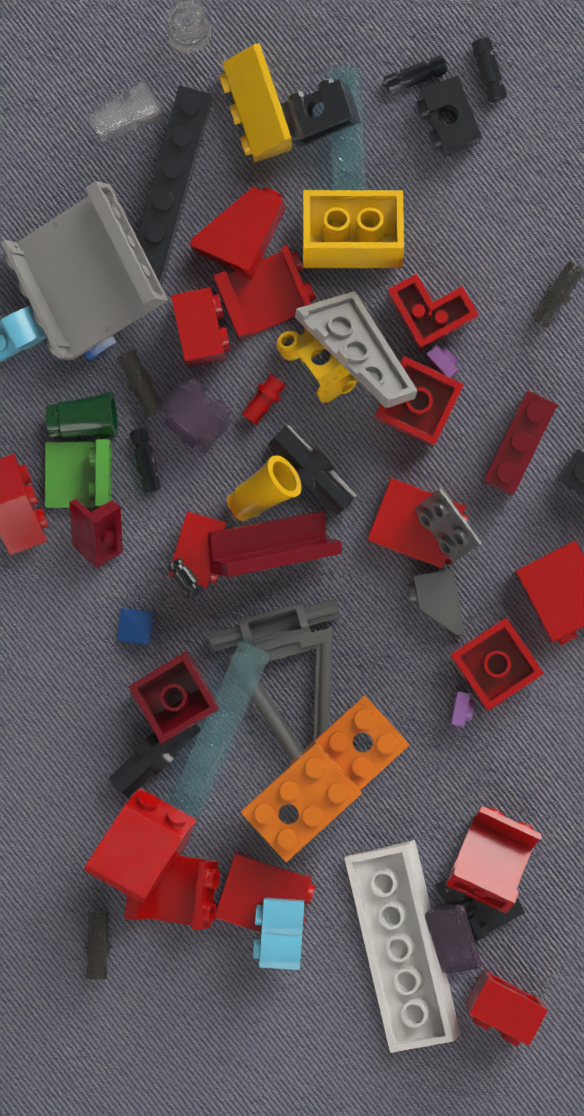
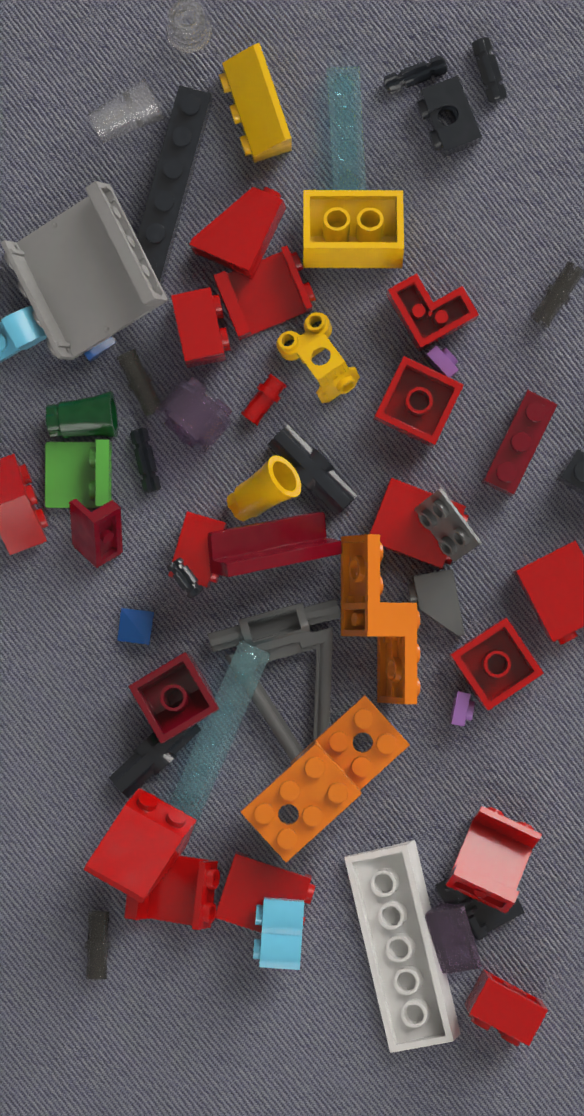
black brick [280,78,361,147] -> none
light grey wing [295,291,417,408] -> none
none -> orange bracket [341,534,420,704]

